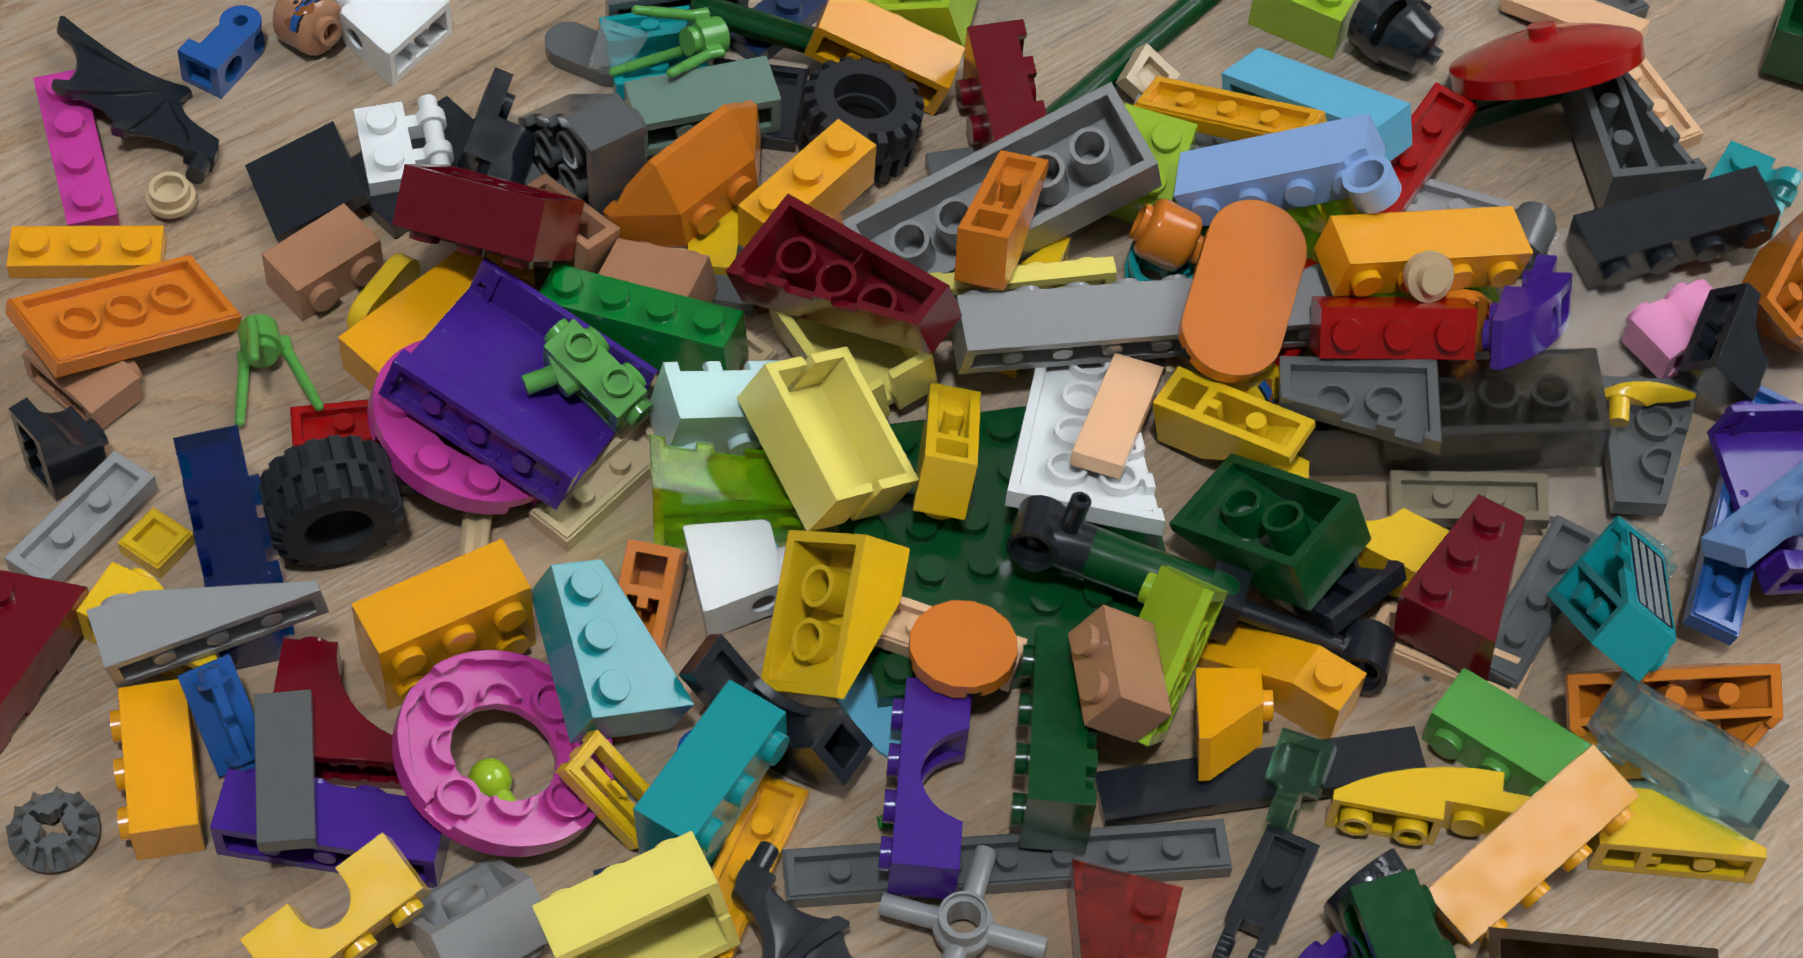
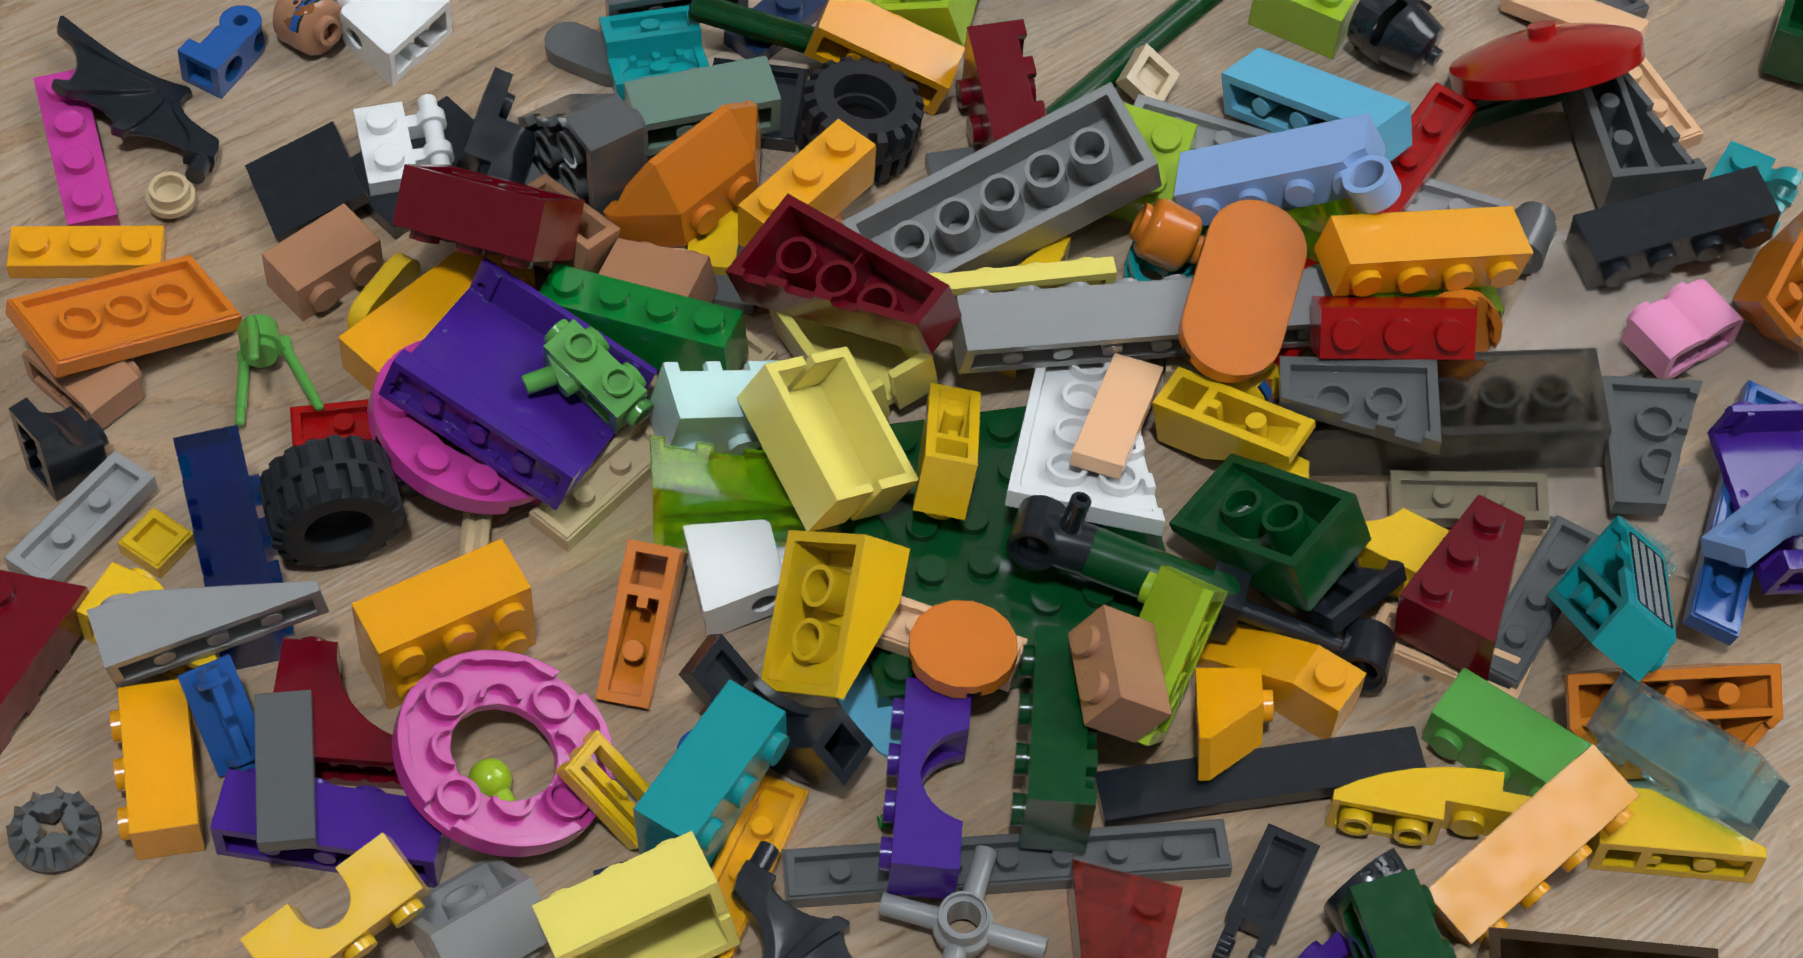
wedge [531,559,694,743] -> none
clear tile [588,18,649,69] -> none
bright green plant [608,5,730,78] -> none
orange slope [954,150,1049,291] -> none
light orange tile [1133,76,1327,141] -> none
clear green plate [1264,727,1337,833] -> none
tan plate [1403,250,1454,303] -> none
dark purple slope [1482,254,1572,370] -> none
yellow bar [1598,381,1696,428] -> none
black arch [1677,283,1770,407] -> none

